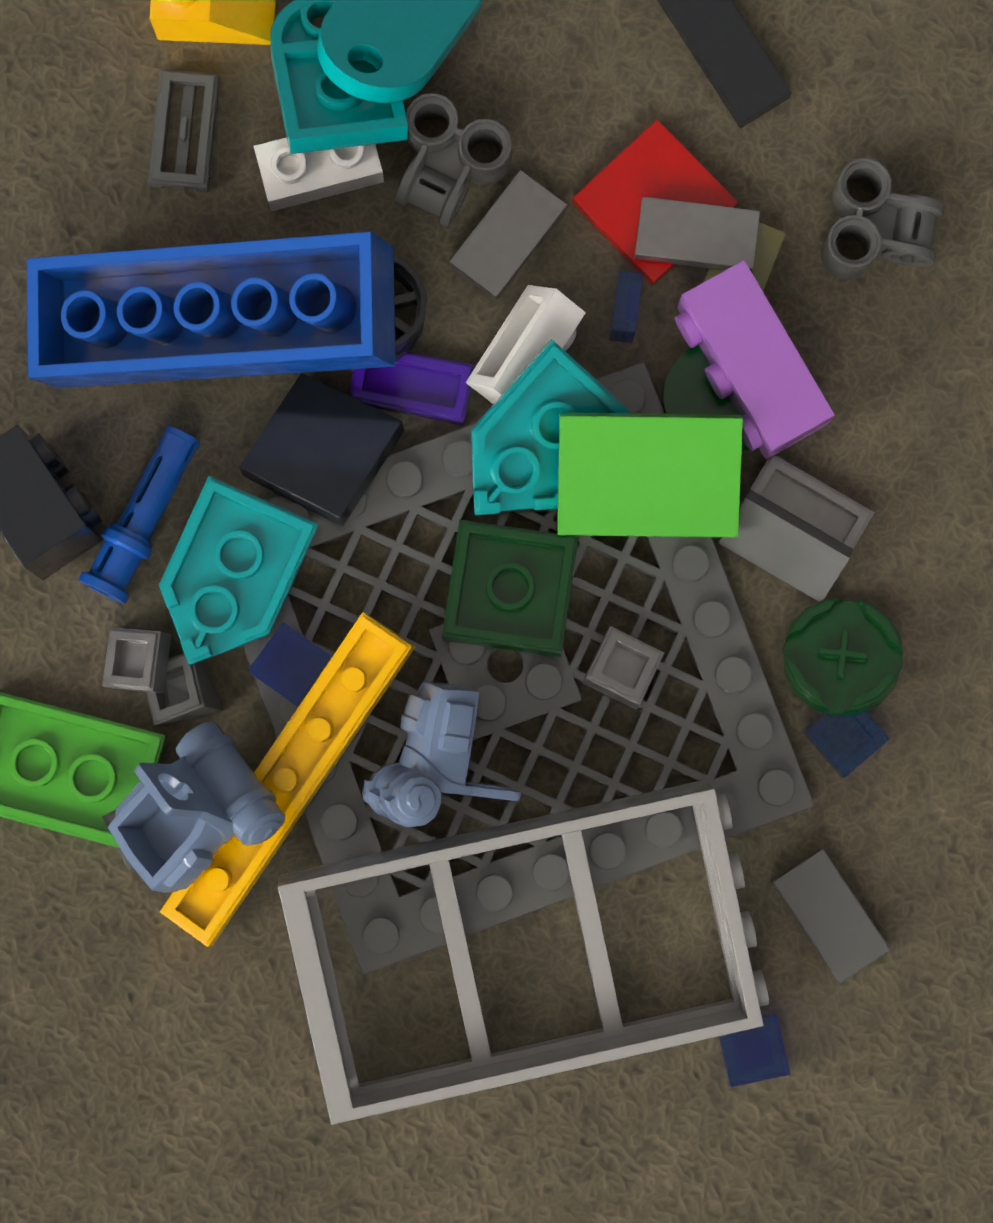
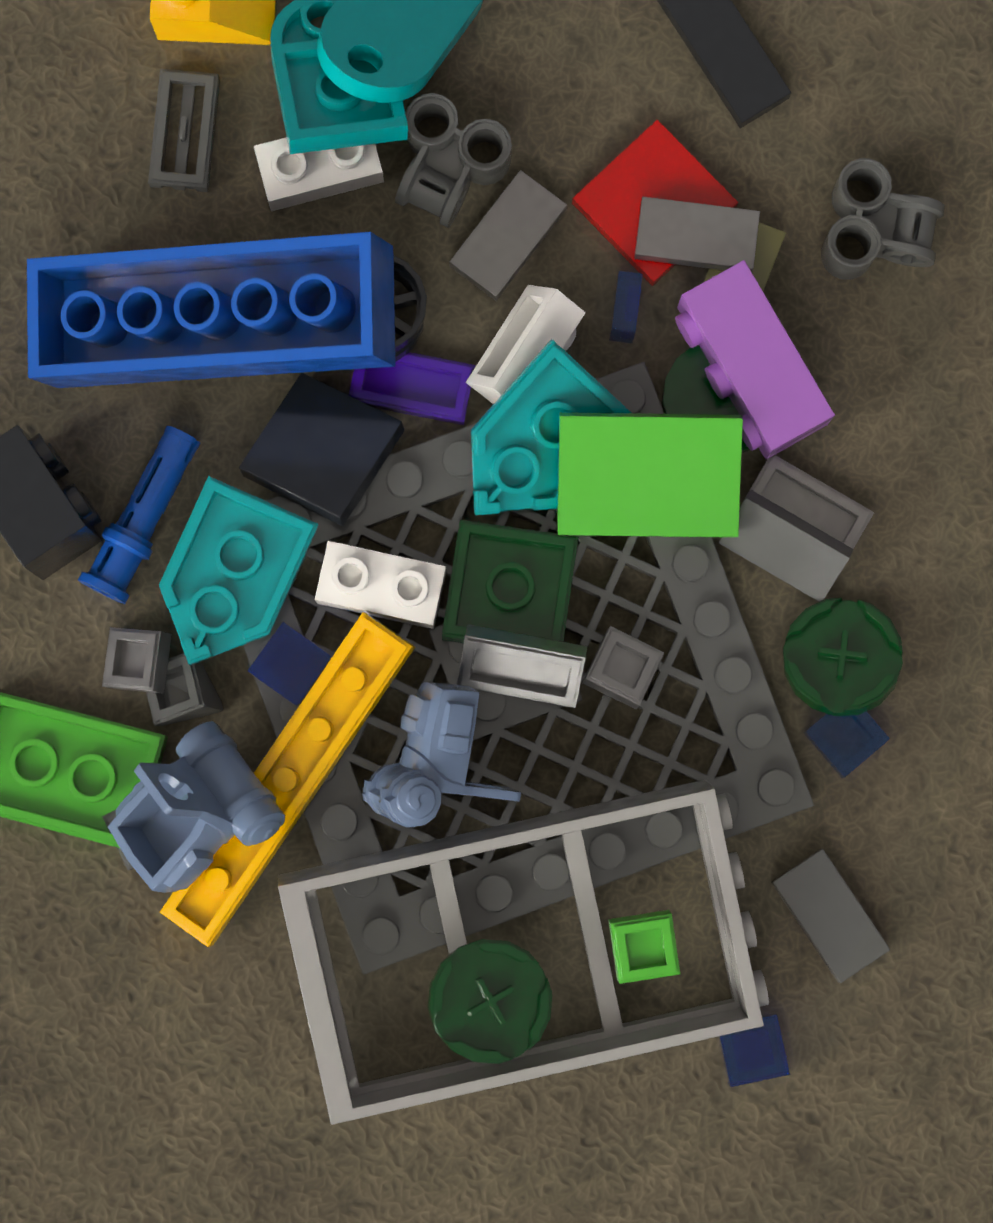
none -> white piece [315,541,447,629]
none -> dark green tile [428,939,552,1064]
none -> flat silver tile [457,624,587,708]
none -> bright green tile [608,910,680,984]

